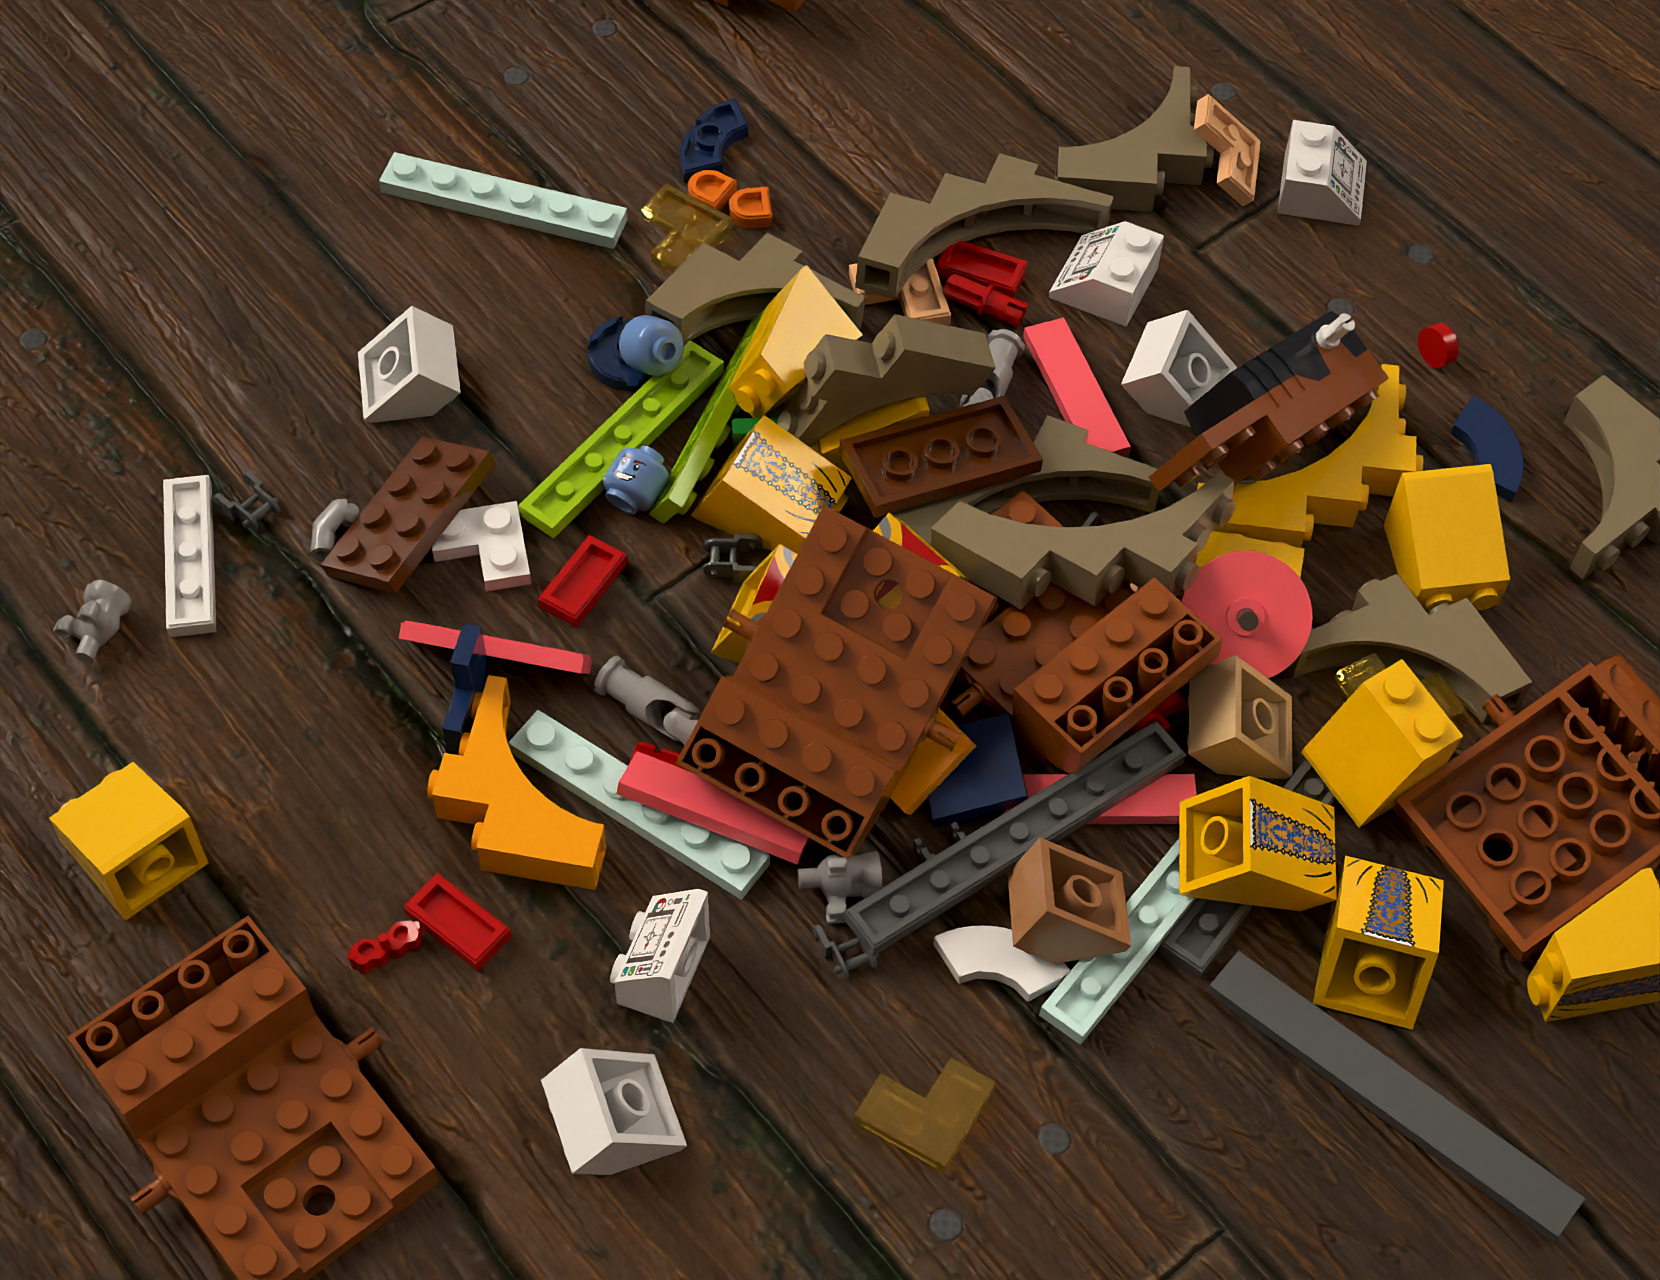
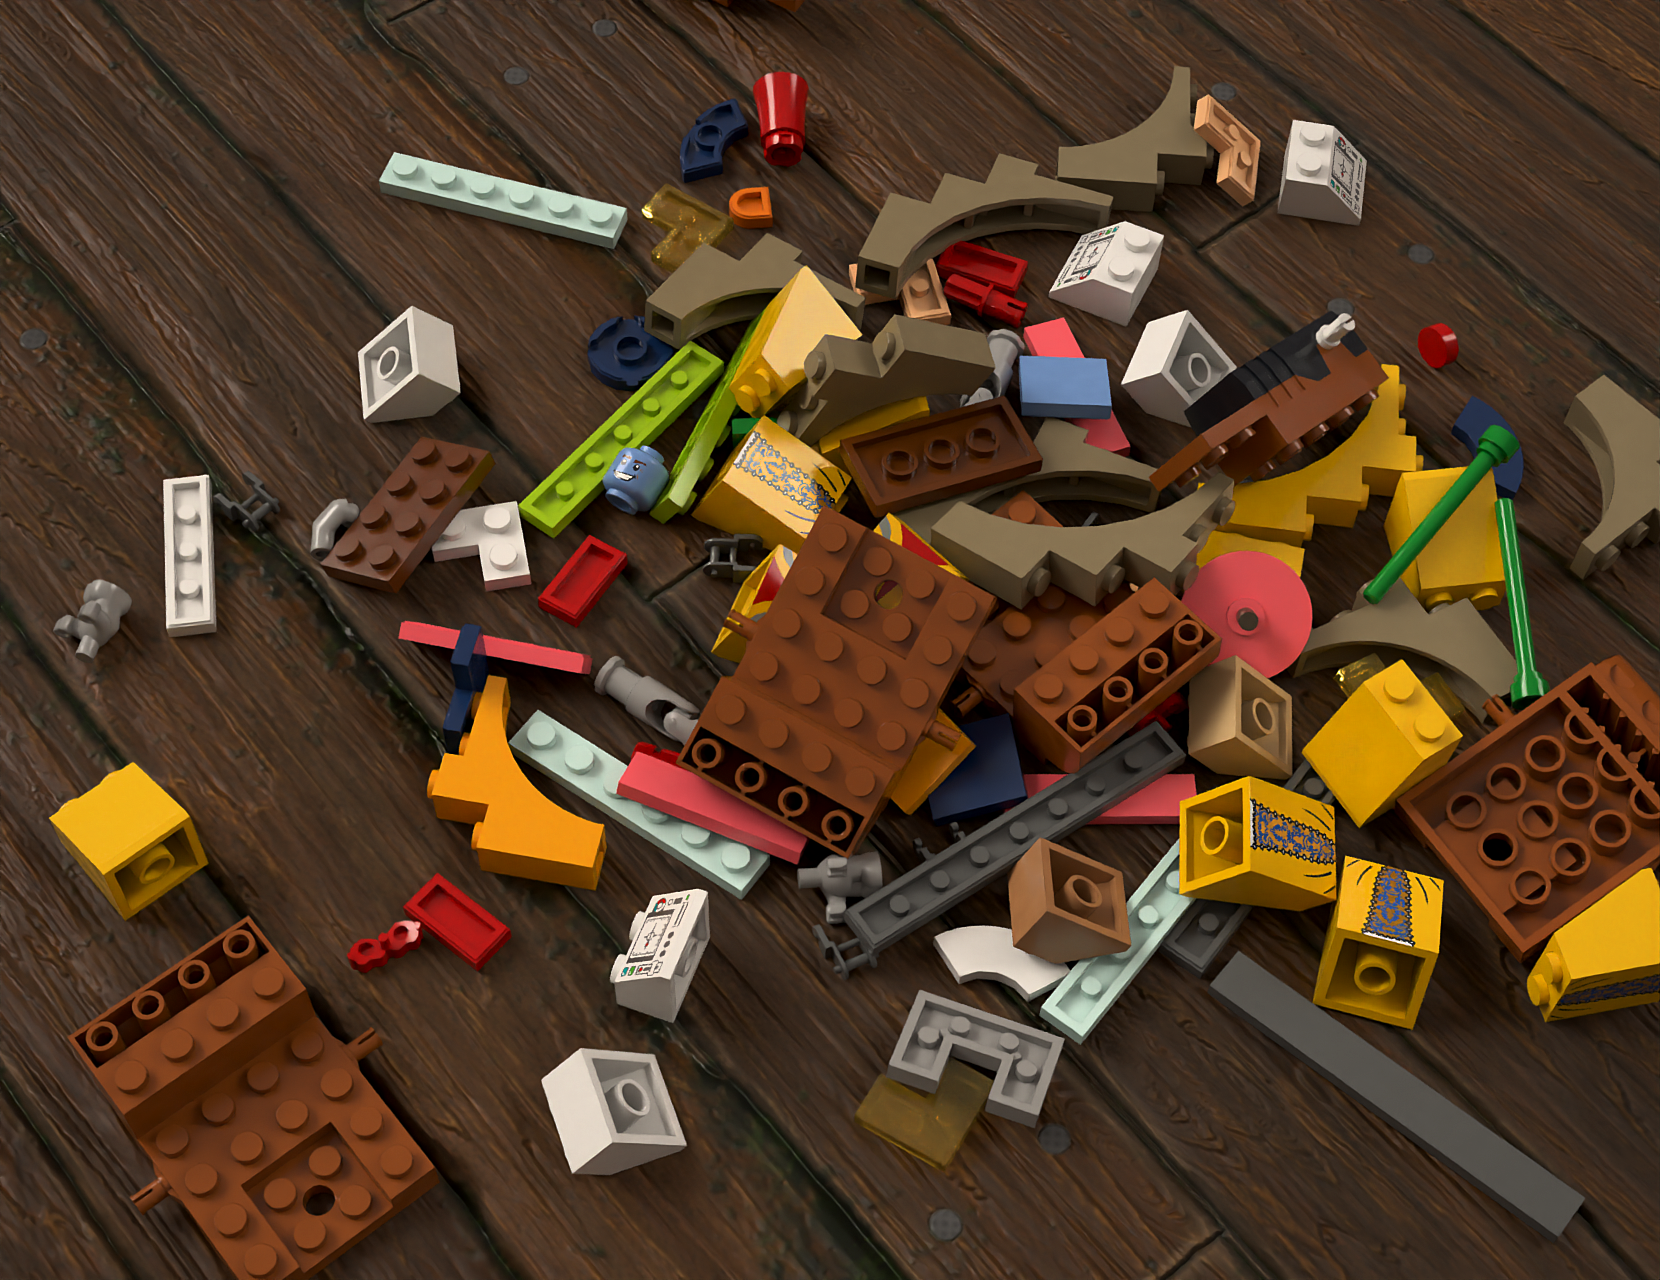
medium blue head [619,315,684,376] -> none
orange tile [688,170,737,216] -> none
none -> red plant [753,72,809,167]
none -> light grey plate [886,990,1065,1128]
none -> medium blue tile [1018,356,1112,420]
none -> green piece [1363,425,1520,604]
none -> green piece [1494,498,1550,710]

